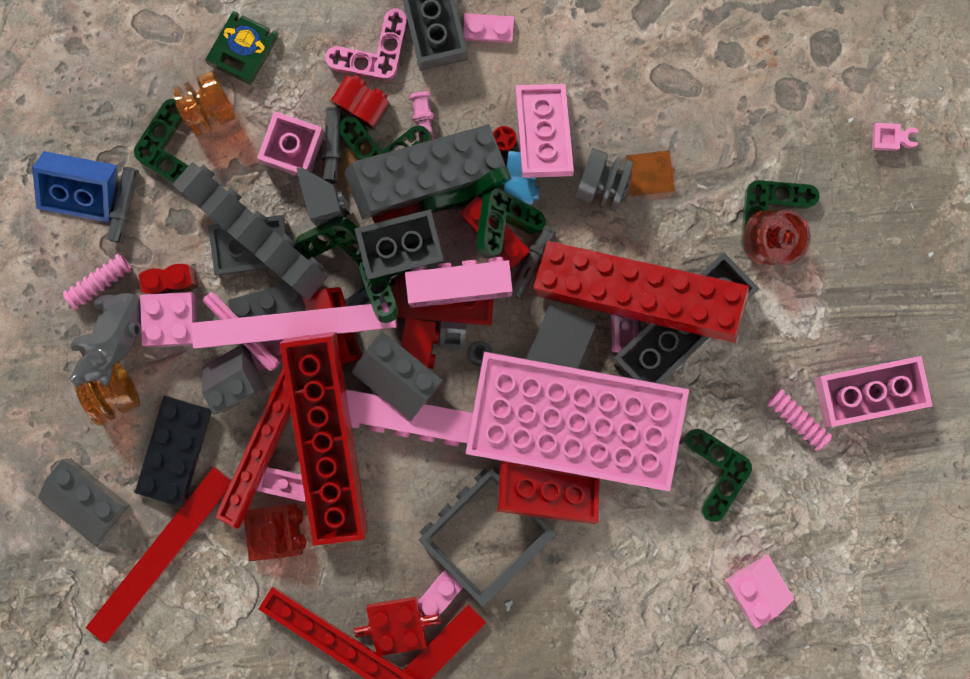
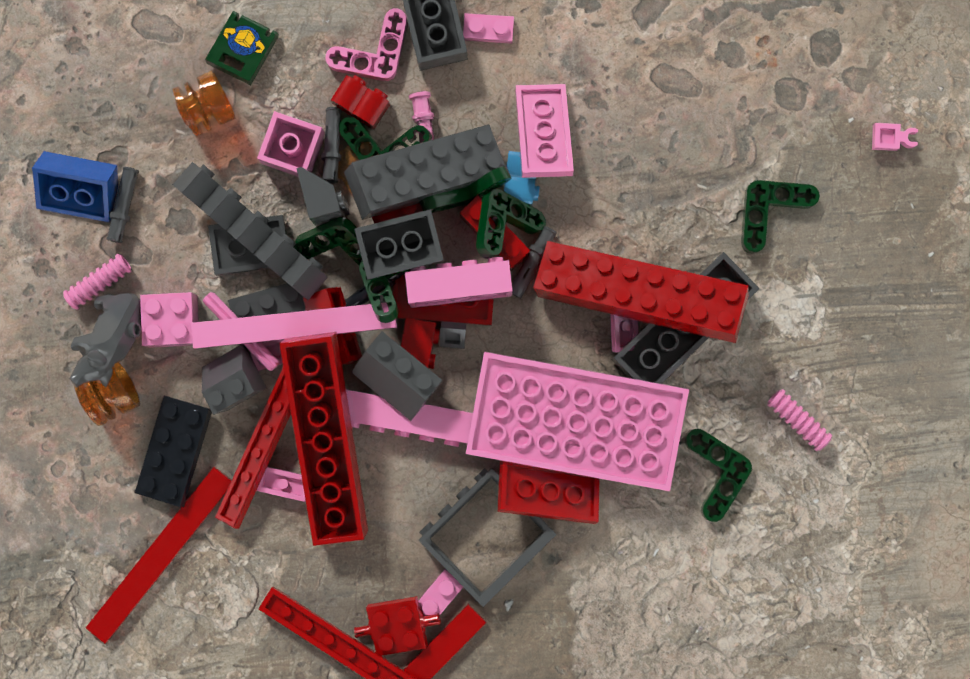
dark grey slope [38,458,130,546] -> none
dark green beam [134,99,189,183] -> none
red brick [139,264,198,294] -> none
clear red plate [244,503,306,561] -> none
dark grey plate [467,341,492,366] -> none
red wheel [493,126,517,155] -> none
dark grey brick [526,304,596,369] -> none
dark grey wheel [575,148,633,212] -> none
clear orange piece [626,150,675,197] -> none
bright pink slope [724,554,794,628] -> none
clear red wheel [743,209,811,266] -> none
bright pink brick [814,356,933,427] -> none

